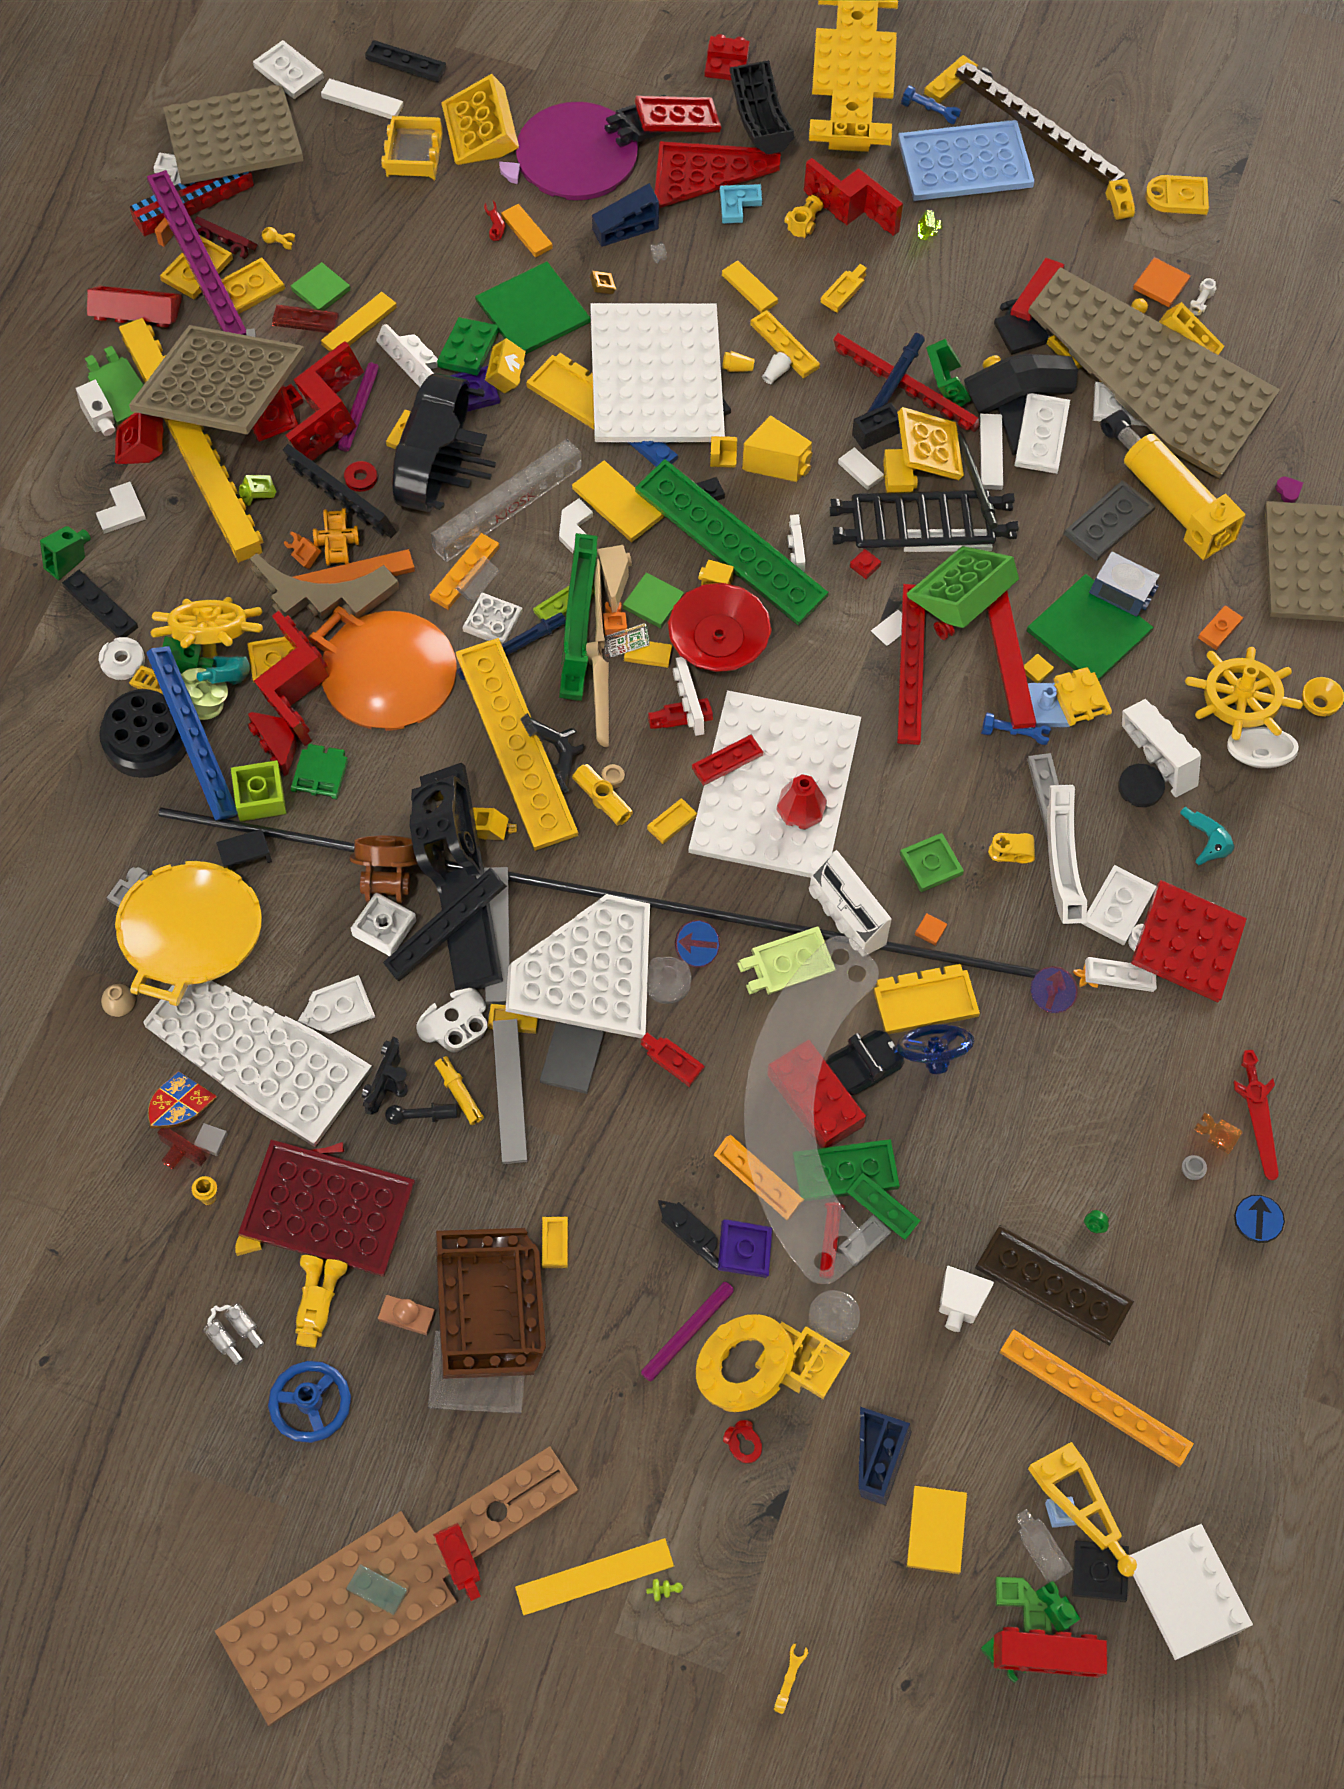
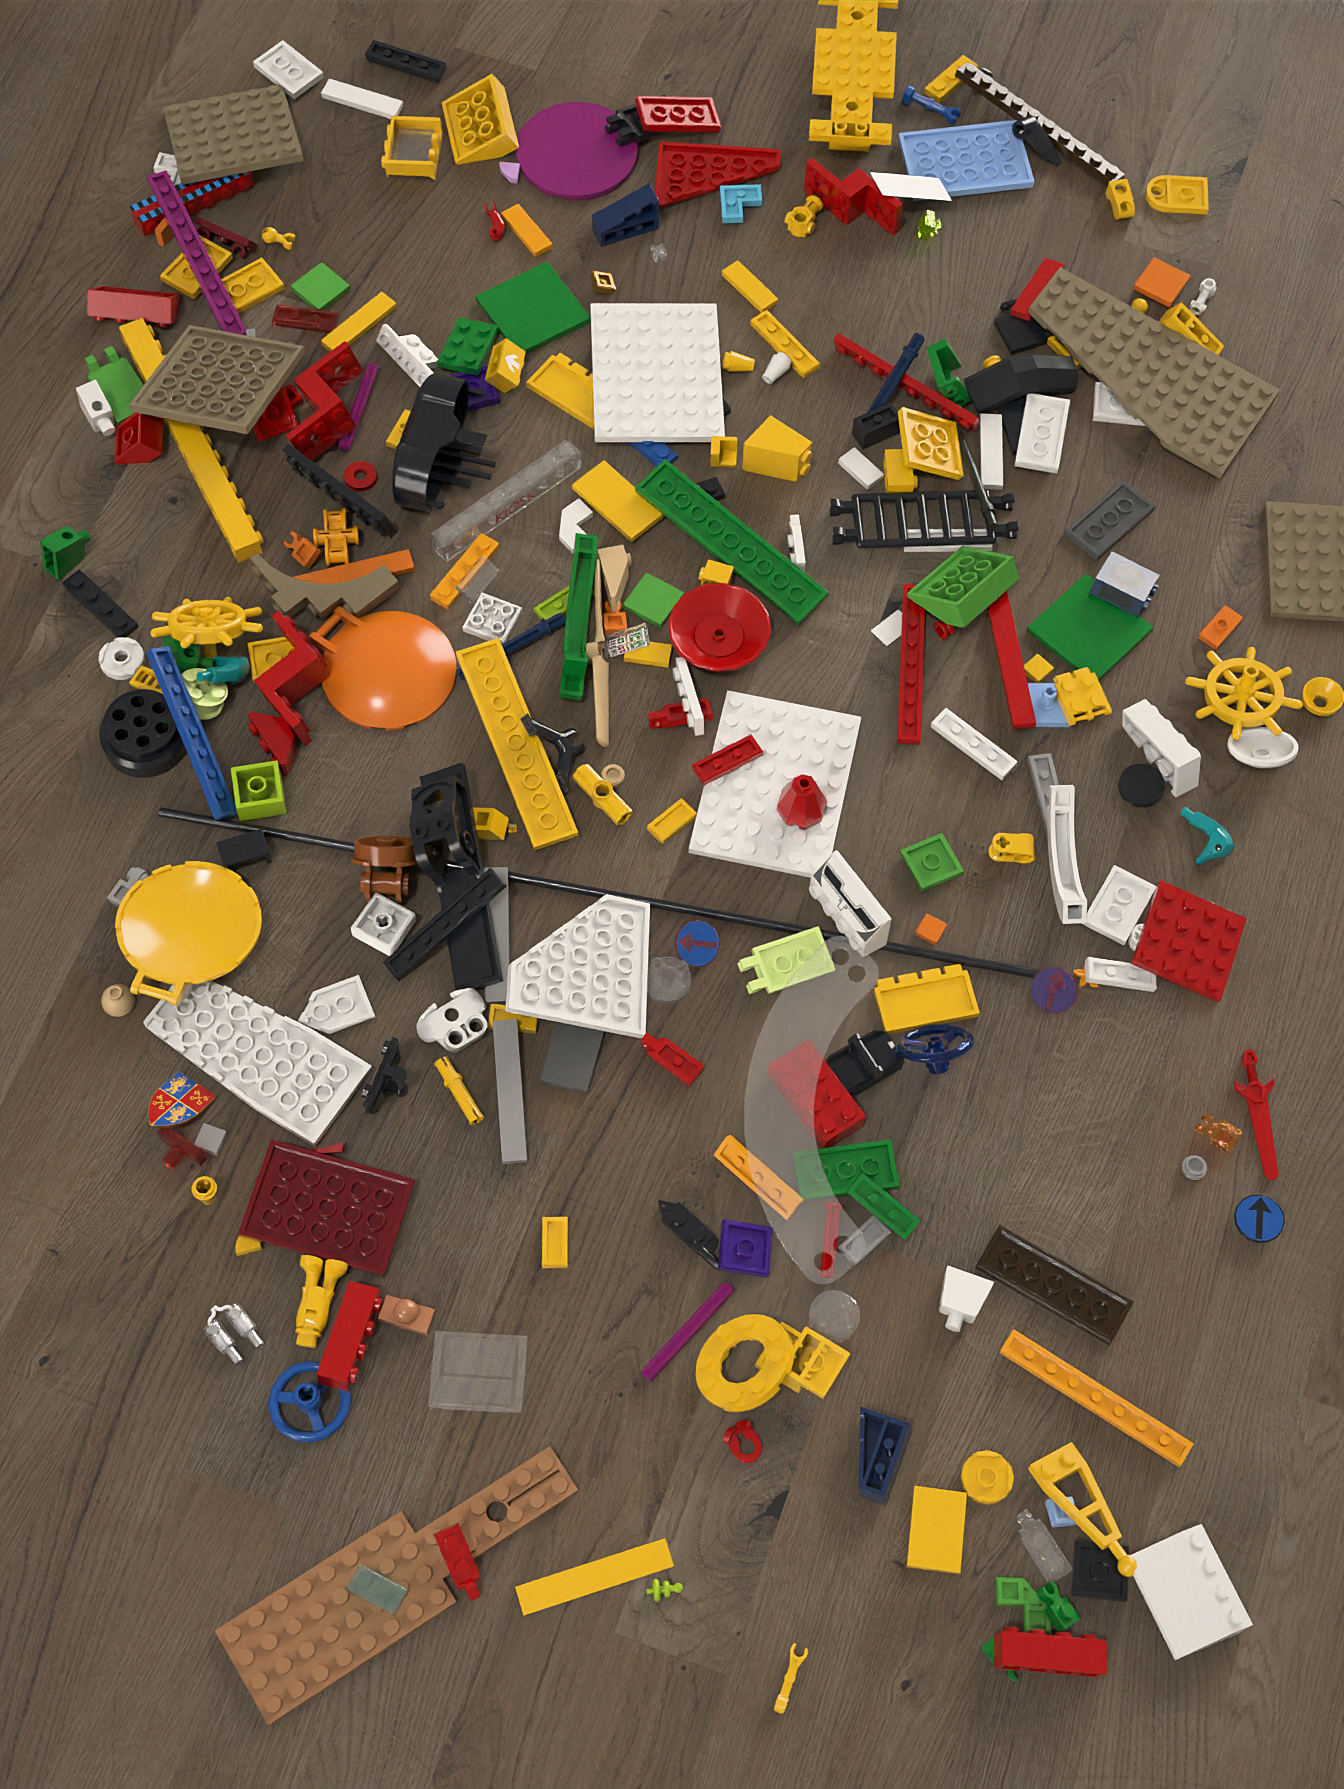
white tile [96,482,146,534] -> none
lime bracket [239,475,276,506] -> none
green plate [291,744,348,800] -> none
black pin [385,1102,457,1125] -> none
reddish brown slope [436,1228,546,1379] -> none
red plate [704,34,750,81] -> none
black piece [729,60,794,155] -> none
yellow hinge [821,264,867,313] -> none
red plate [850,549,881,579] -> none
blue piece [981,712,1051,745] -> none
green plate [1084,1210,1109,1233] -> none
yellow piece [1100,409,1246,561] -> none
magenta tile [1275,476,1304,503] -> none
none -> red brick [317,1281,383,1392]
none -> white sticker [870,172,952,201]
none -> white plate [931,708,1018,780]
none -> yellow tile [960,1450,1014,1505]
none -> black piece [1012,116,1061,166]

